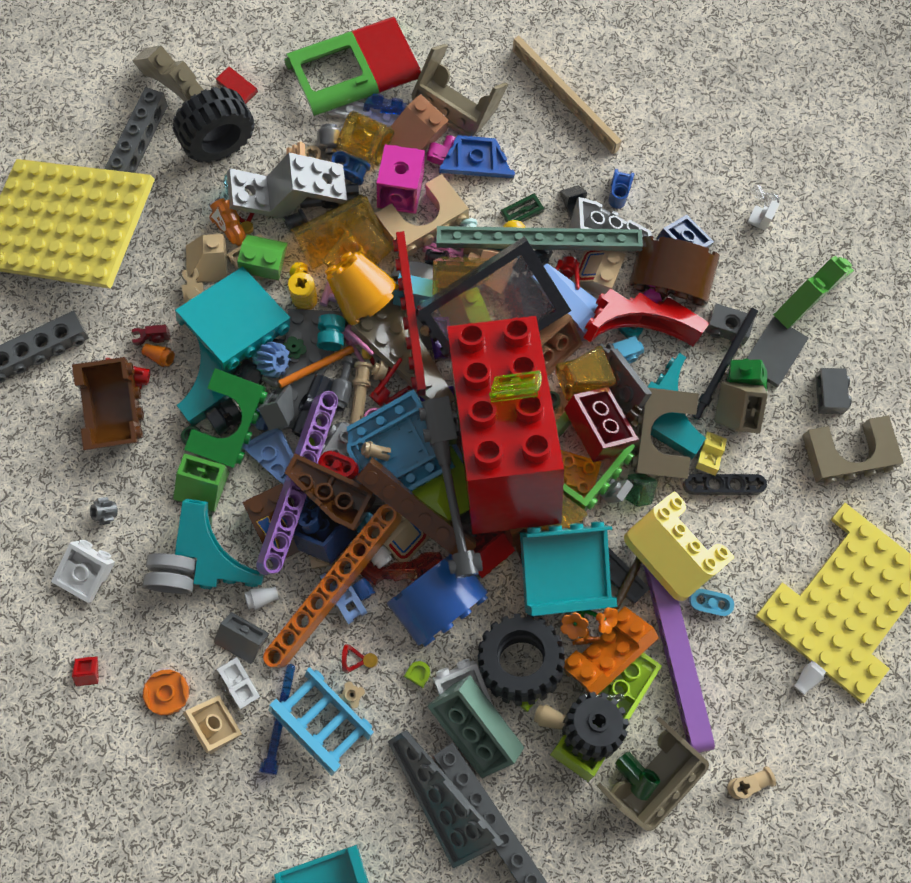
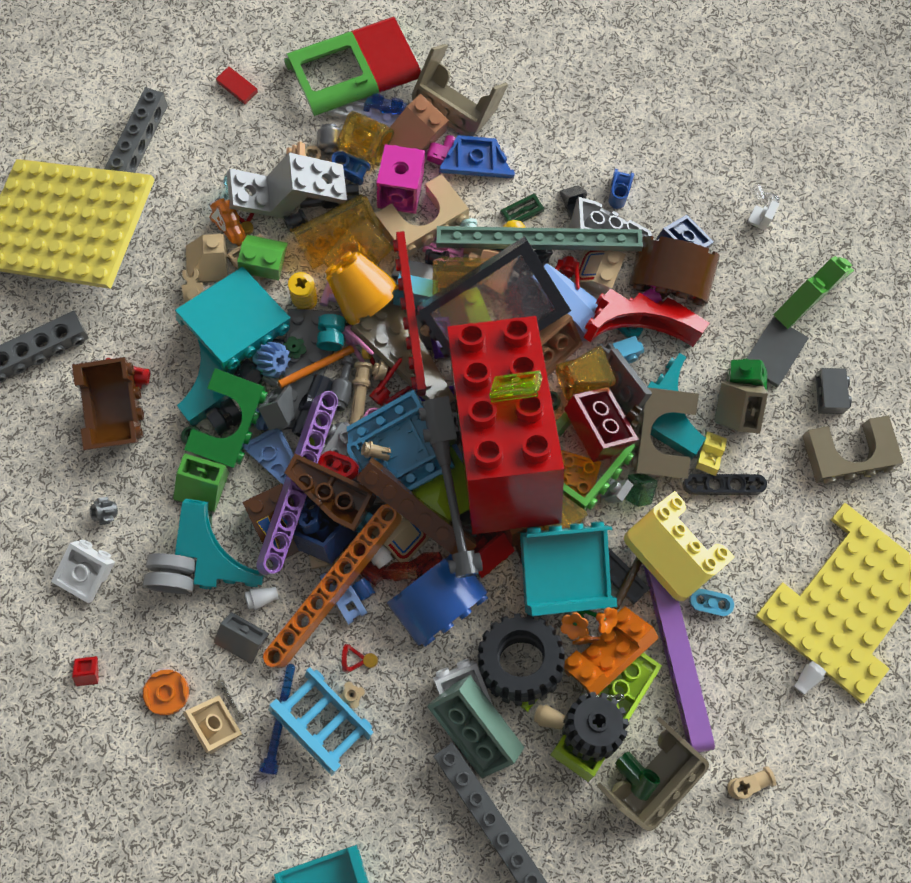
dark tan arch [132,45,204,102] -> none
dark red plate [132,324,170,346] -> none
orange cone [142,343,175,367] -> none
black tyre [172,87,255,163] -> none
white slope [217,657,260,709] -> none
yellow plate [289,262,308,276] -> none
dark grey wing [387,730,504,868] -> none
lime tile [404,661,430,688] -> none
tan tile [512,35,622,154] -> none
black bar [692,308,758,420] -> none
dark grey brick [705,303,754,345] -> none

